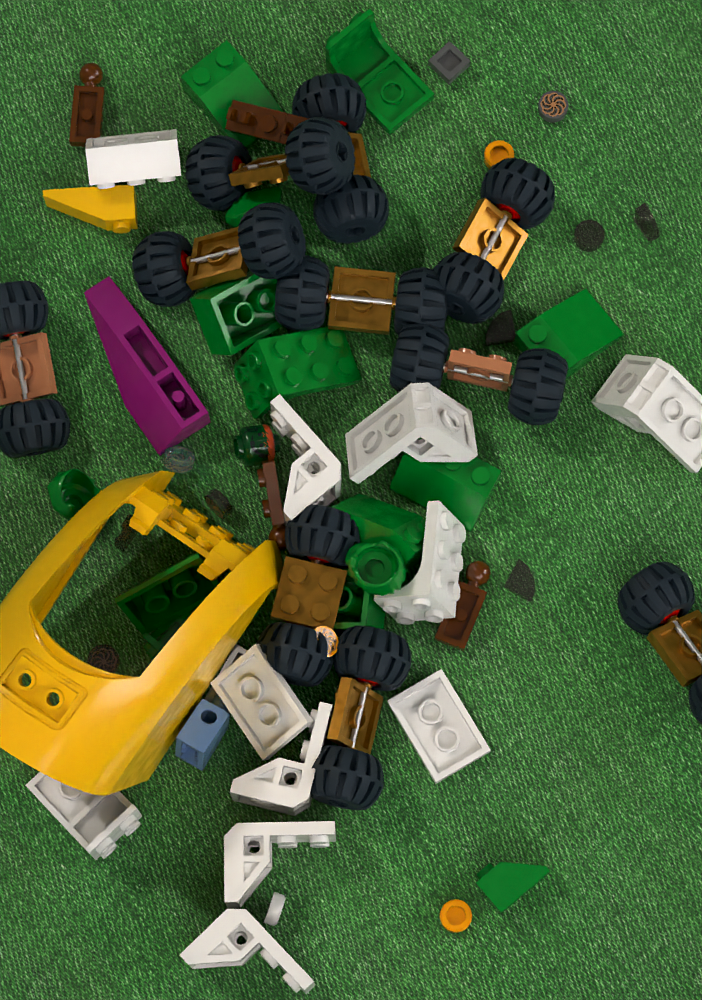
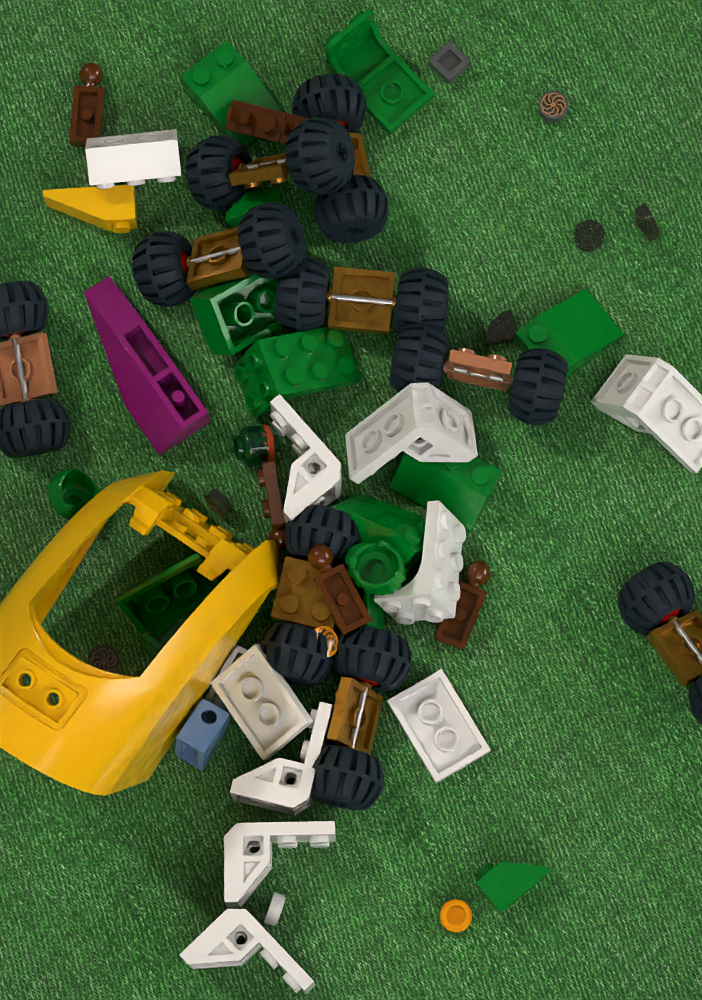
white bracket [25,772,142,860] -> none
clear smoke tile [114,514,138,552] -> none
clear light blue tile [163,446,195,473] -> none
black plate [433,158,555,324] -> none
light orange tile [484,140,514,169] -> none
clear smoke tile [504,559,535,603] -> none
none -> reddish brown plate [308,544,372,636]

